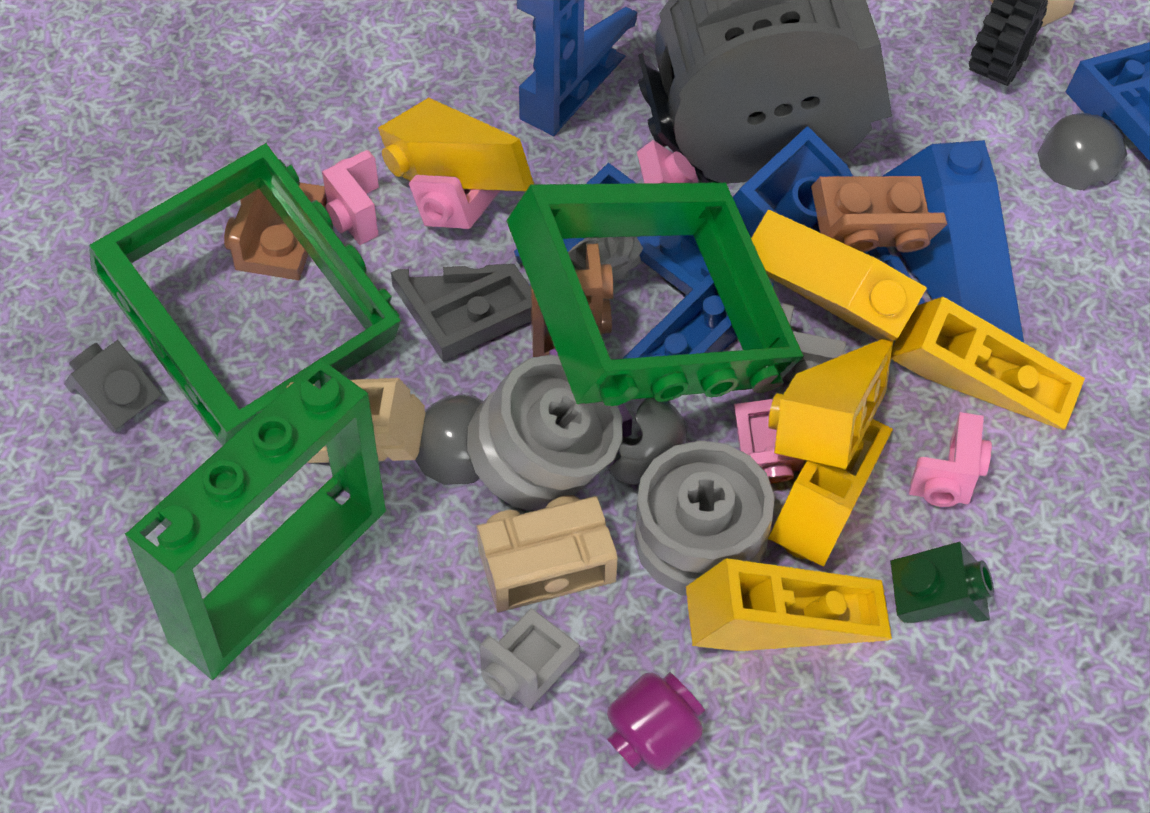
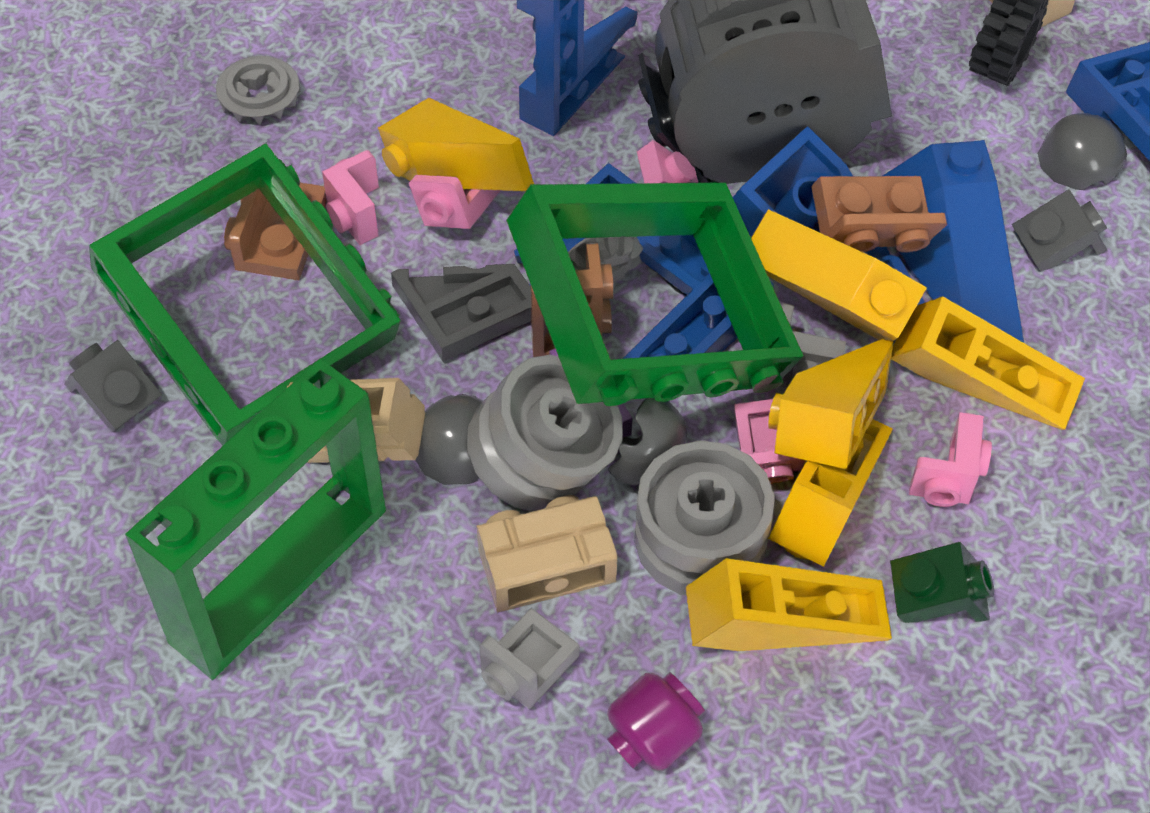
none -> light grey gear [216,56,301,125]
none -> dark grey bracket [1011,189,1108,271]

